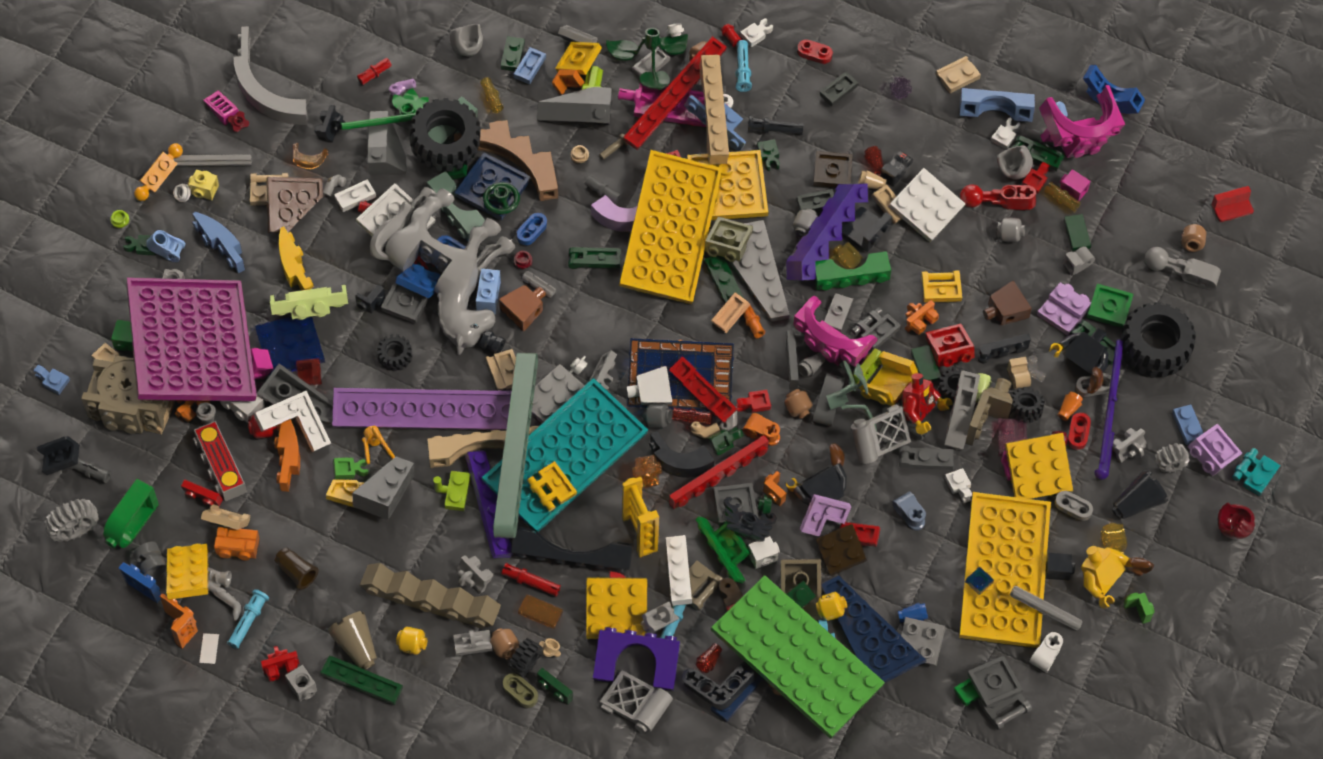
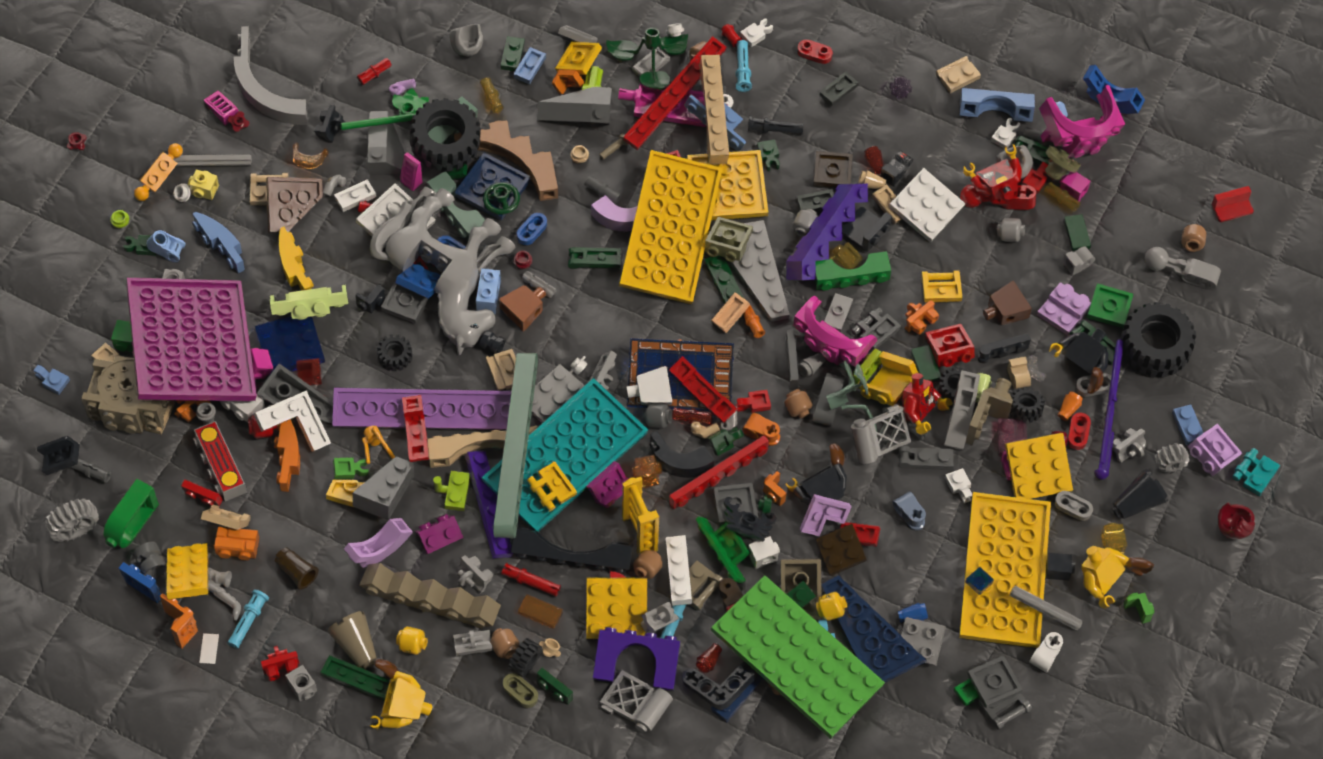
none -> dark red plate [67,132,87,150]
none -> lavender arch [344,518,413,568]
none -> yellow torso [370,659,432,729]
none -> dark pink slope [400,153,423,191]
none -> red slope [402,395,429,462]
none -> magenta bracket [416,514,464,554]
none -> magenta bracket [587,461,629,508]
none -> medium nougat head [633,550,662,579]
none -> red torso [963,144,1022,200]
none -> olive plate [1045,146,1081,180]

